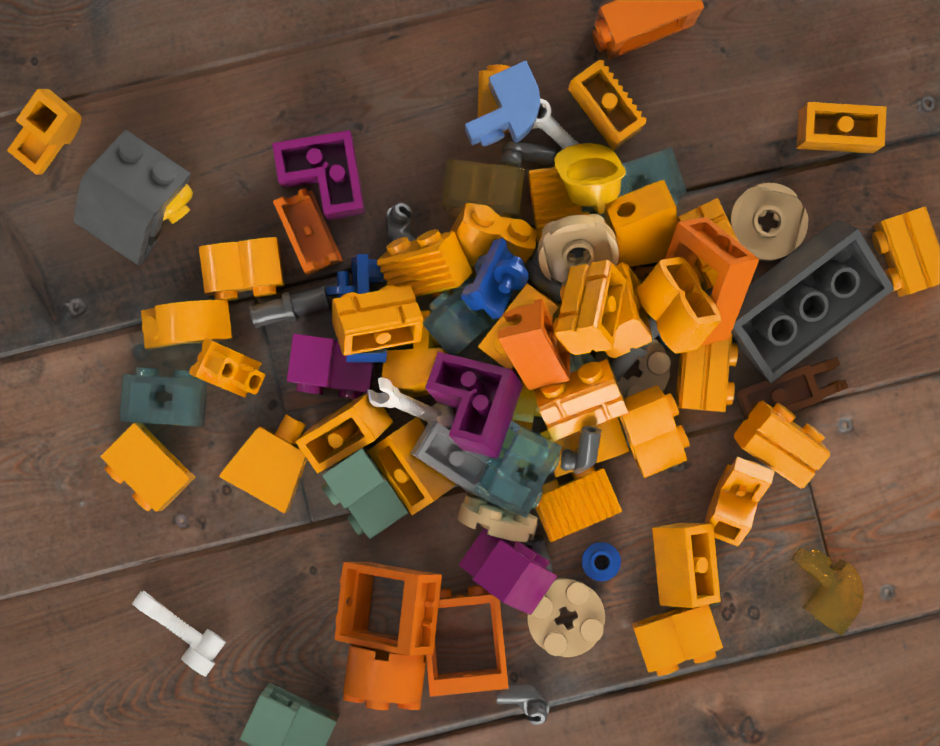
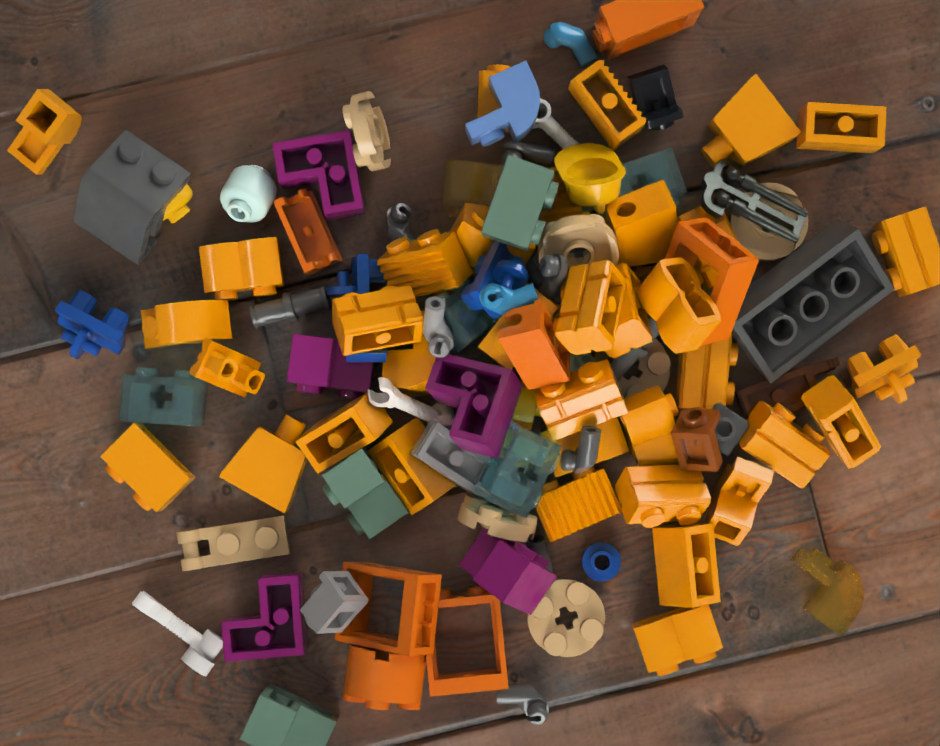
none -> blue hips [55,290,129,359]
none -> tan plate [176,515,291,571]
none -> light aqua head [220,165,277,223]
none -> magenta brick [221,571,308,662]
none -> light grey brick [300,571,369,634]
none -> tan plate [342,91,391,172]
none -> light grey arm [422,296,454,358]
none -> dark azure arm [479,283,539,315]
none -> sand green brick [481,155,559,252]
none -> dark grey arm [538,254,568,299]
none -> dark azure arm [543,21,598,68]
none -> light orange brick [615,465,711,528]
none -> black bracket [627,64,684,130]
none -> dark orange bracket [670,407,723,472]
none -> light orange torso [701,74,801,167]
none -> pearl dark grey piece [701,159,809,243]
none -> dark grey bracket [712,403,749,456]
none -> light orange brick [801,375,881,469]
none -> light orange hips [846,334,921,404]

